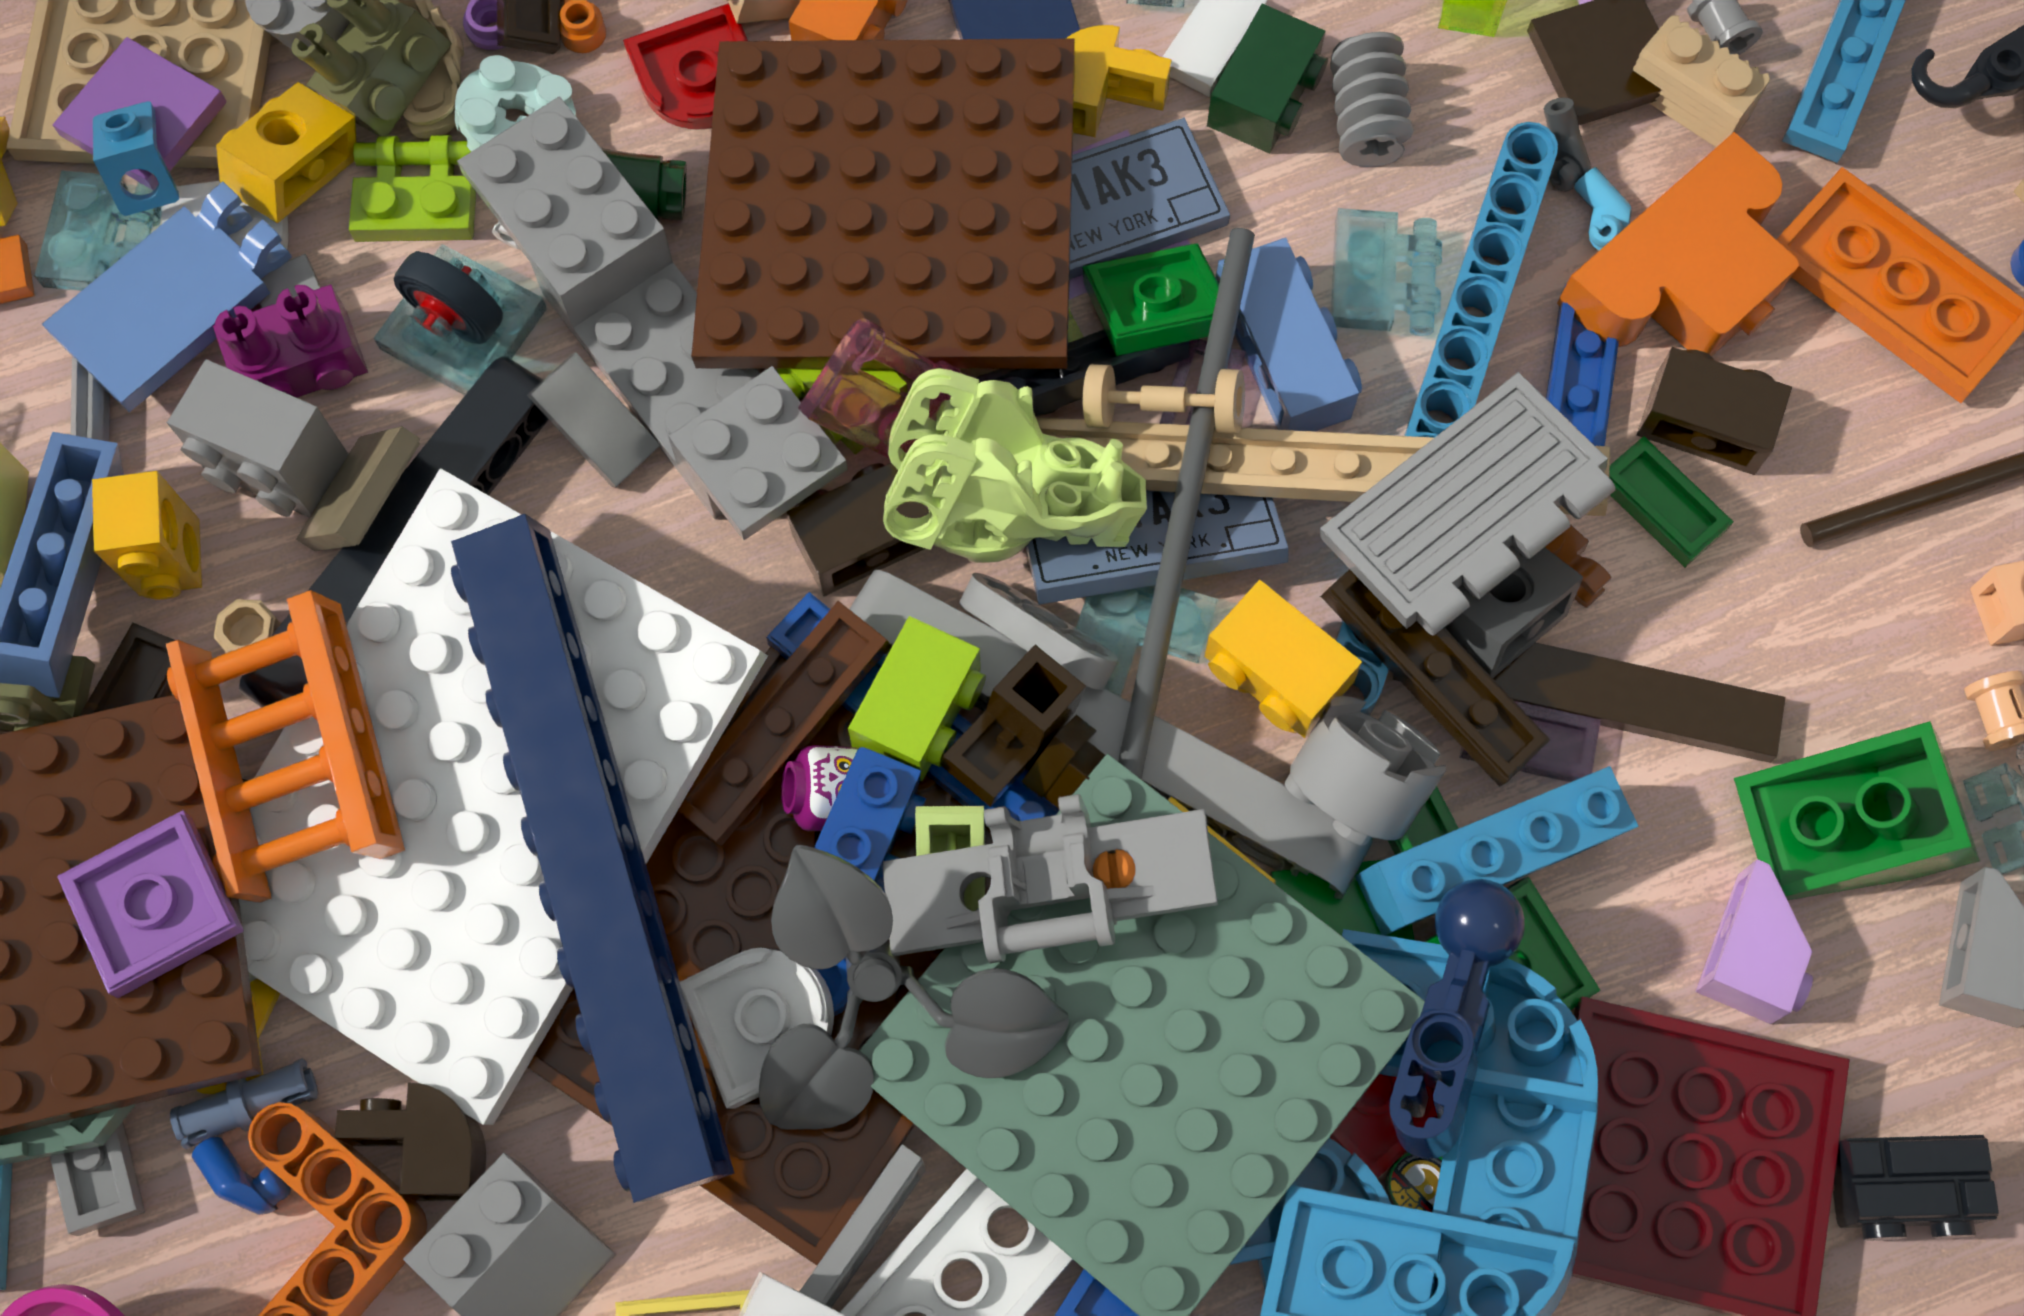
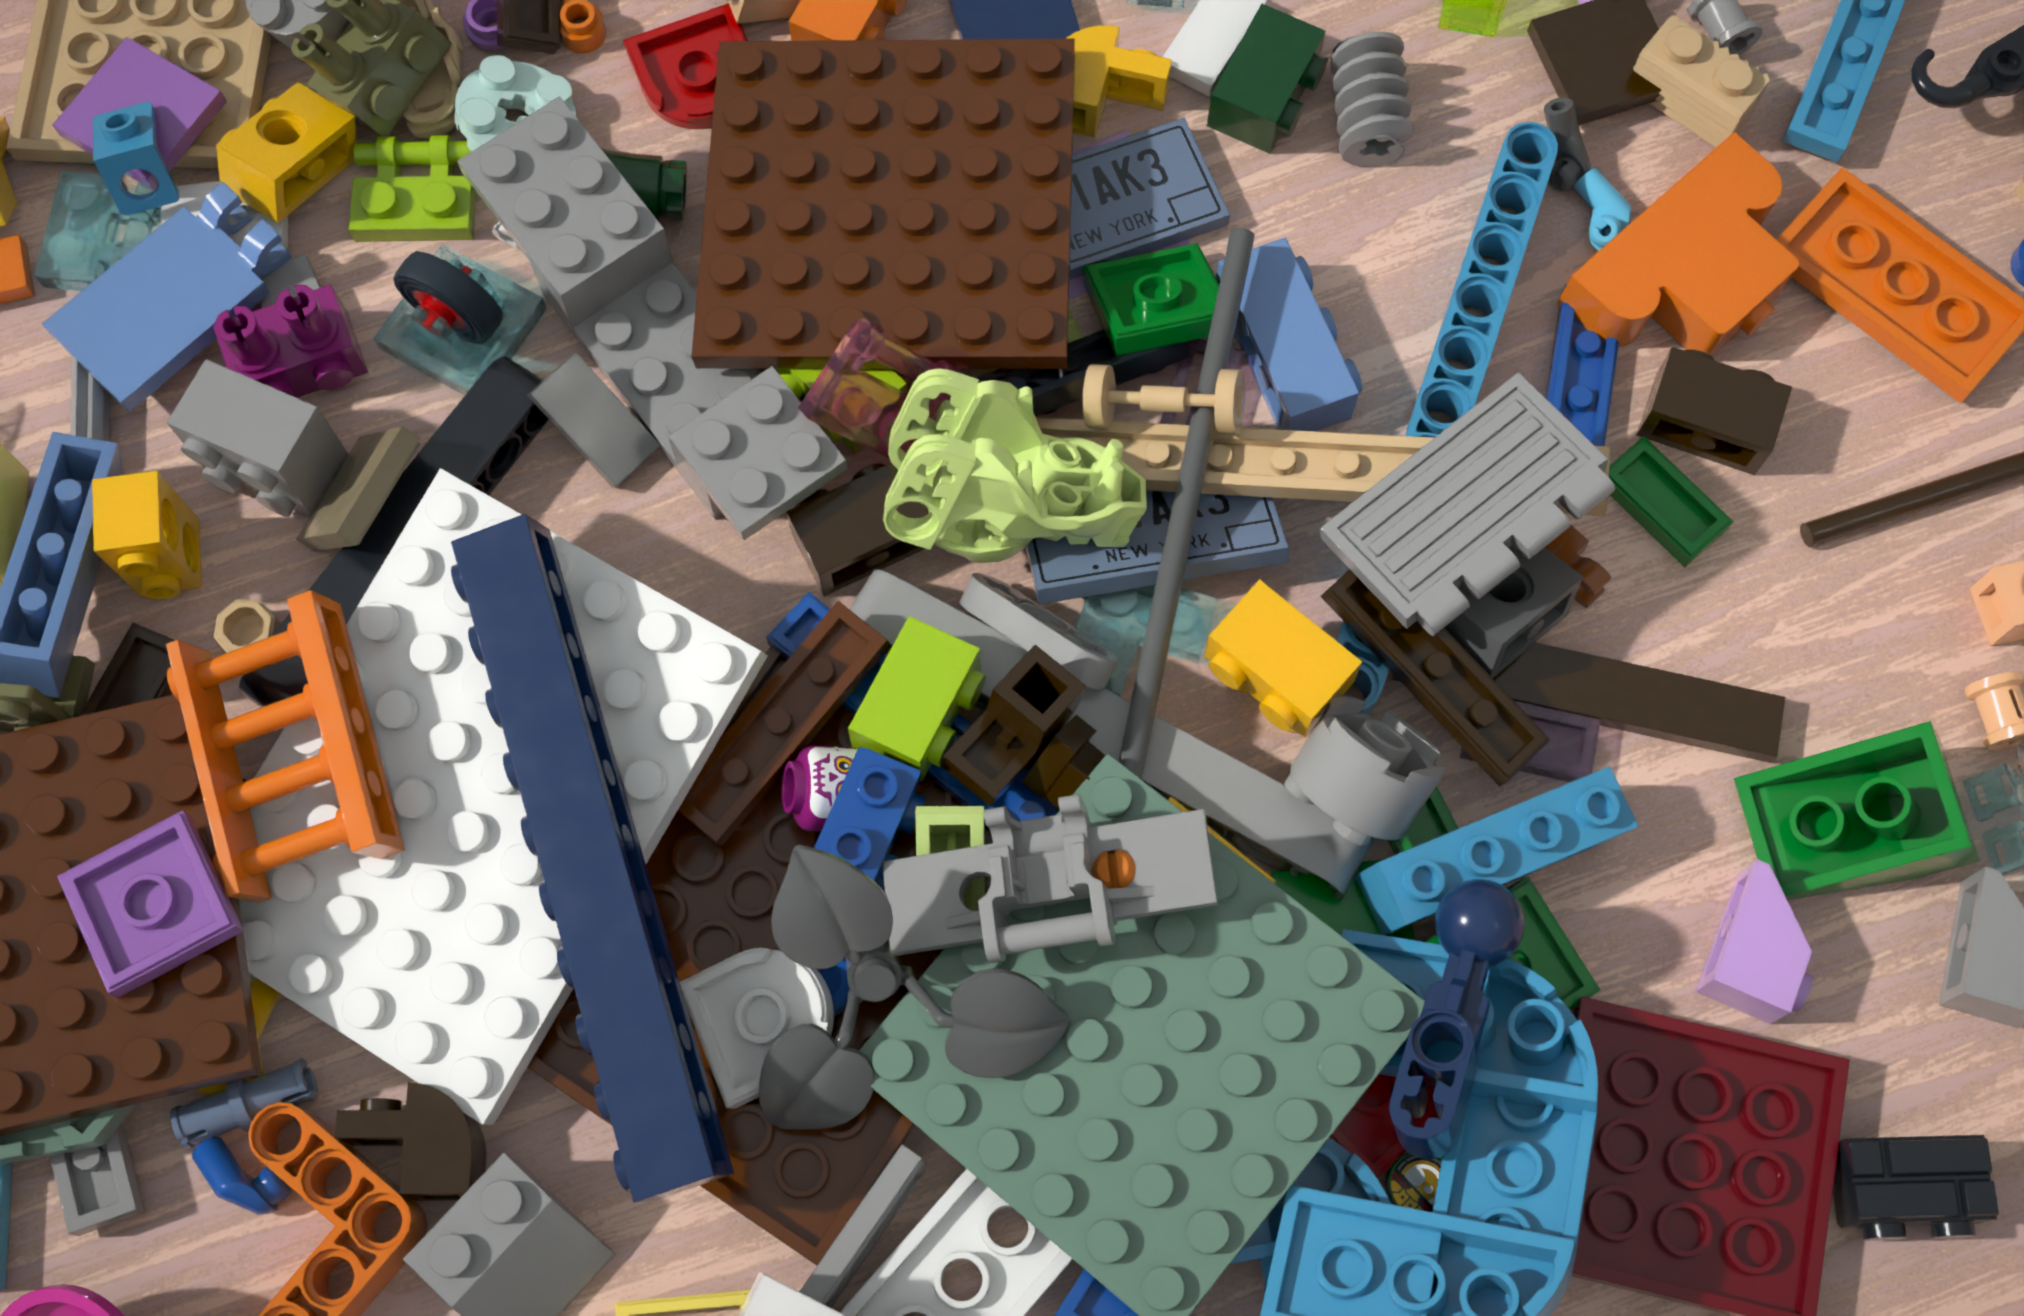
clear light blue plate [1331,208,1443,336] -> none

